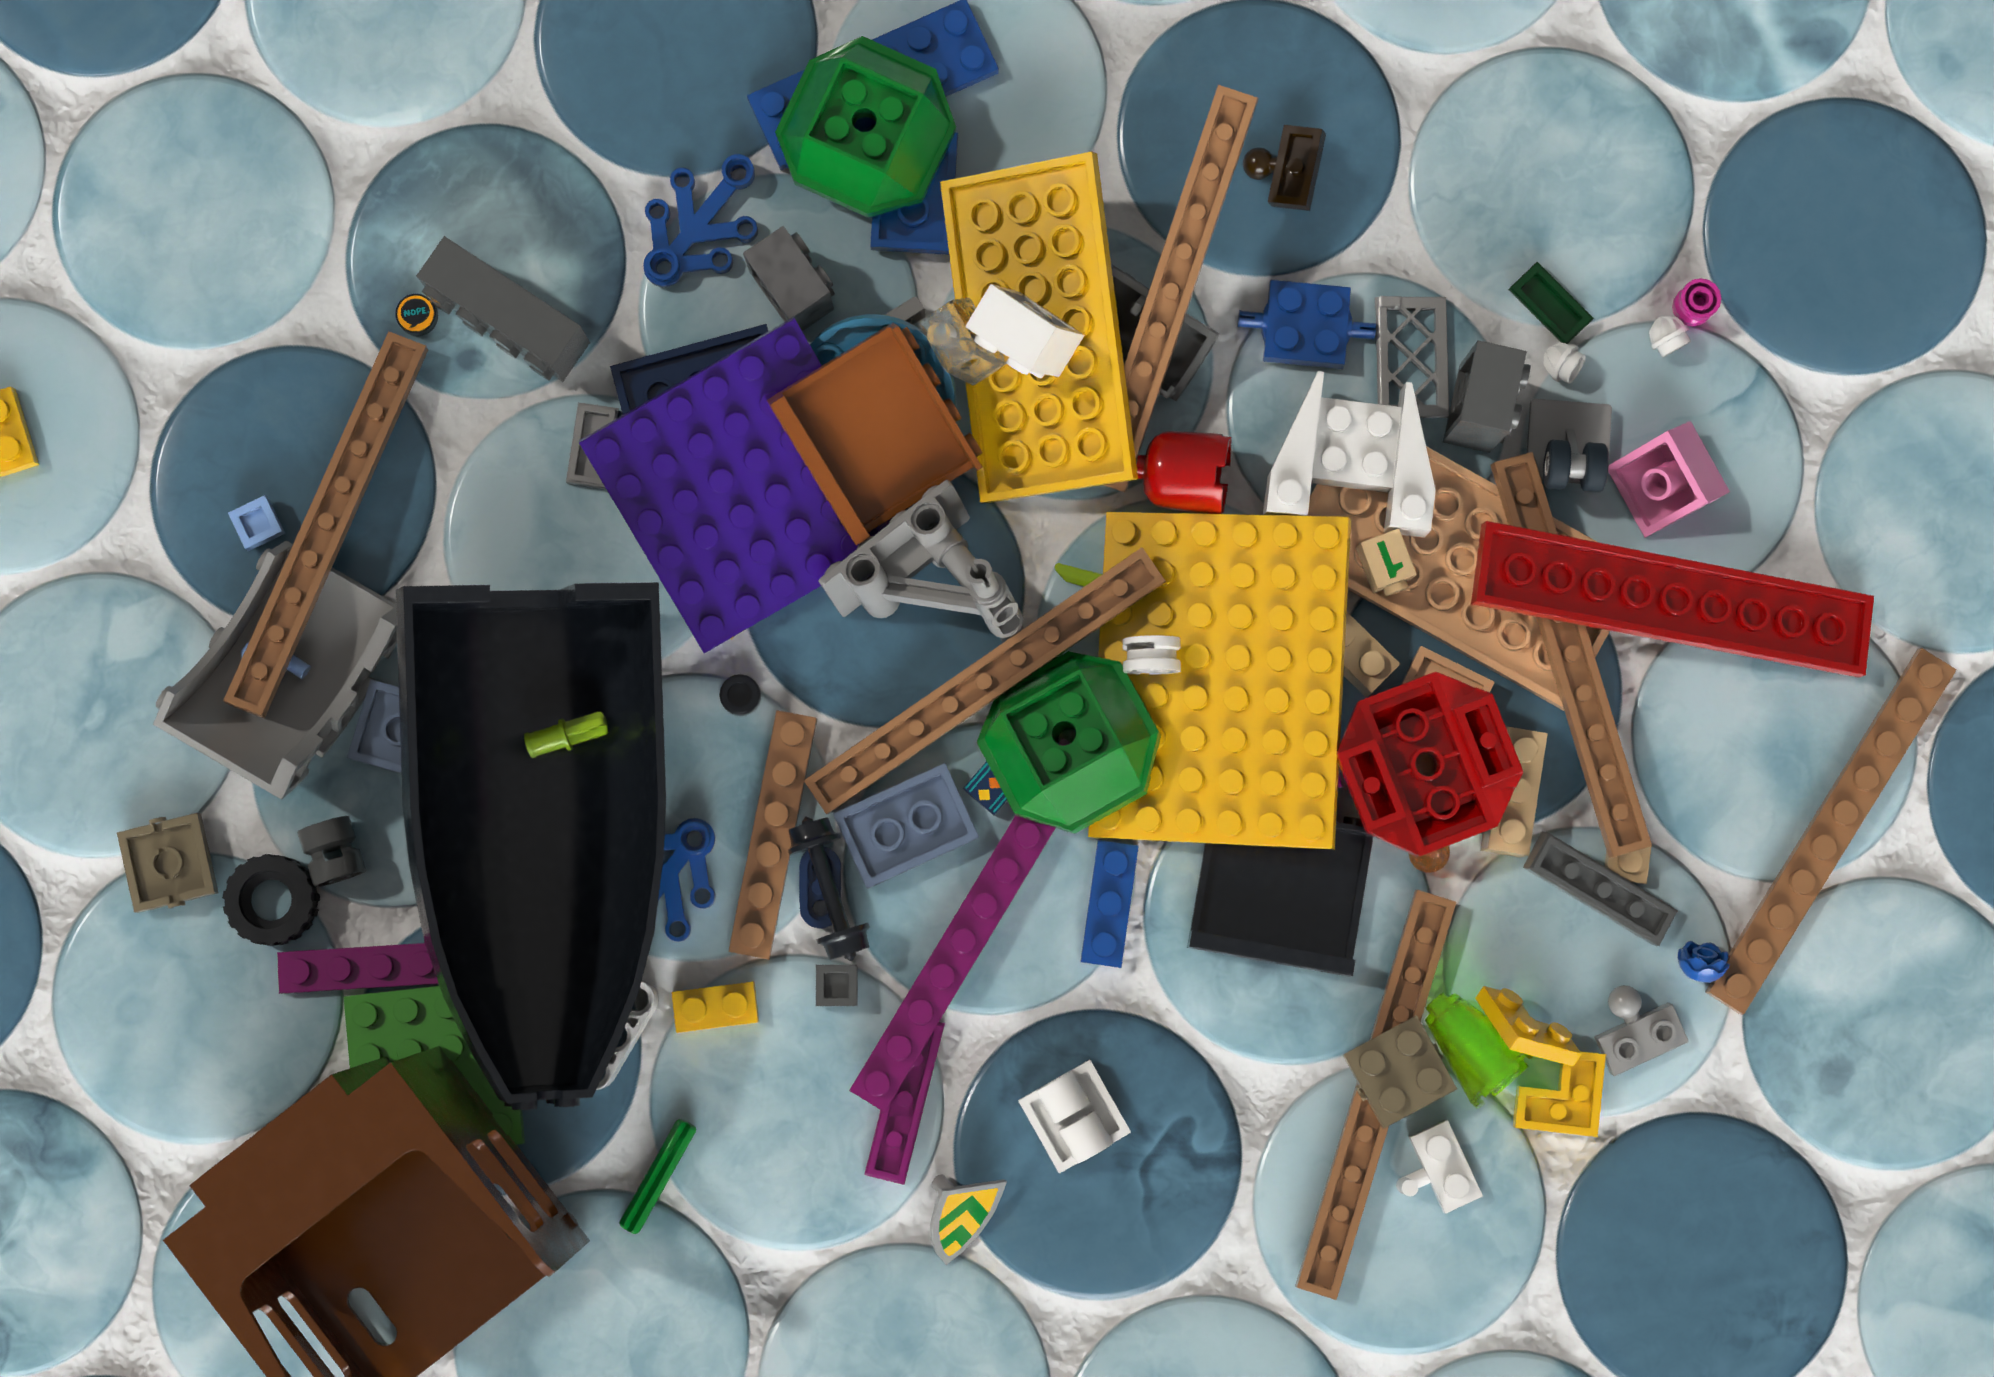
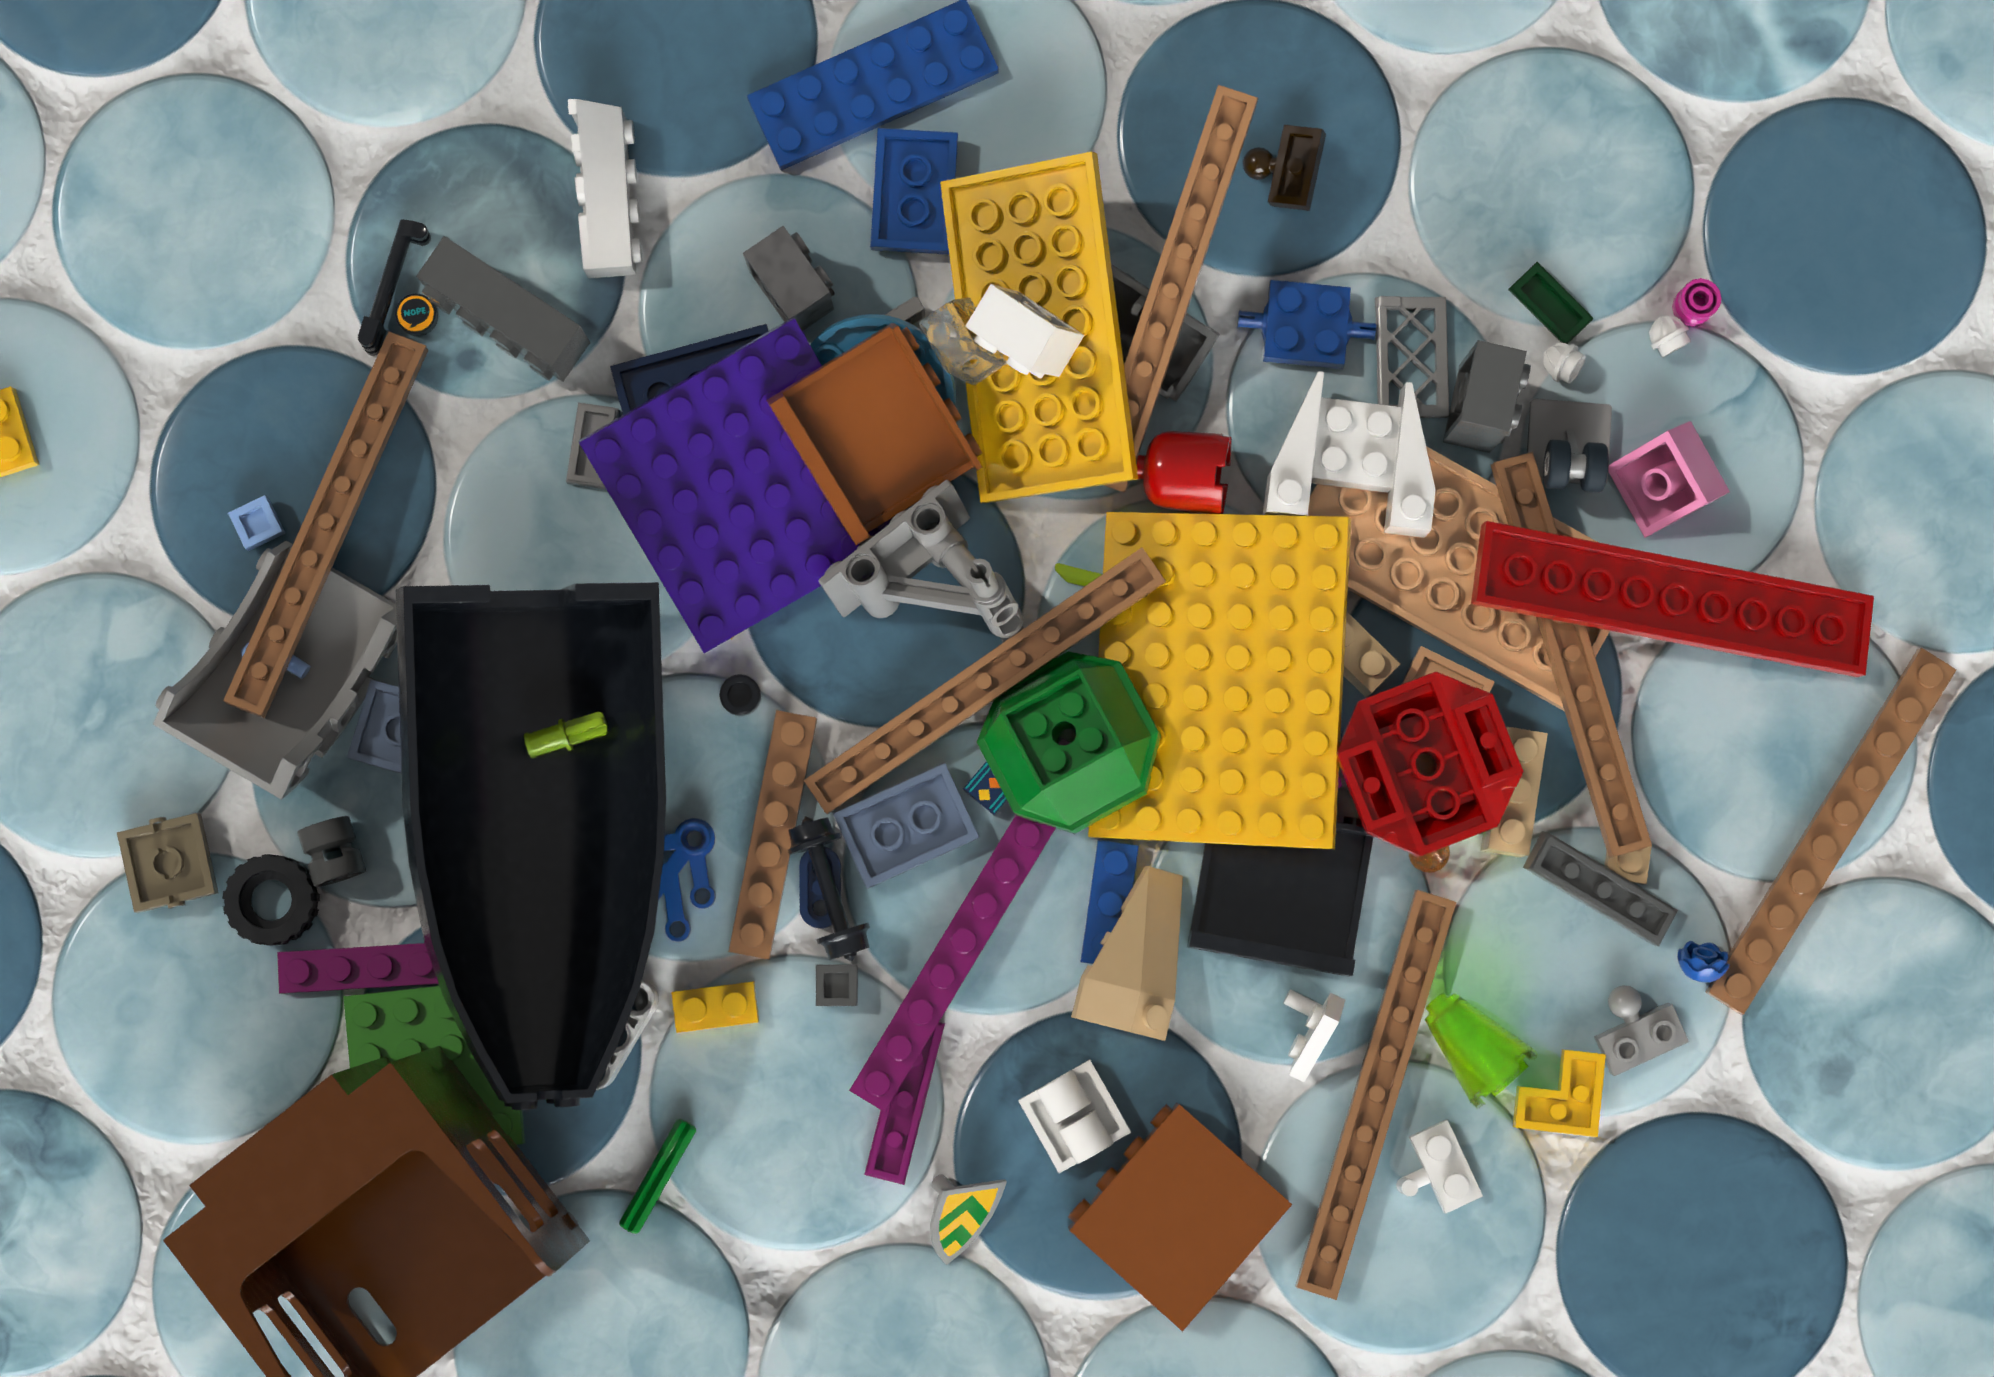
blue plant [643,154,758,287] -> none
green piece [775,36,956,218] -> none
white wheel [1123,635,1181,675] -> none
dark tan plate [1343,1015,1457,1129] -> none
tan brick [1356,529,1417,596] -> none
yellow plate [1475,986,1582,1066] -> none
none -> black hinge [358,219,431,356]
none -> white wedge [568,99,642,278]
none -> dark orange panel [1068,1103,1292,1332]
none -> tan wedge [1071,866,1183,1041]
none -> white plate [1283,989,1345,1082]

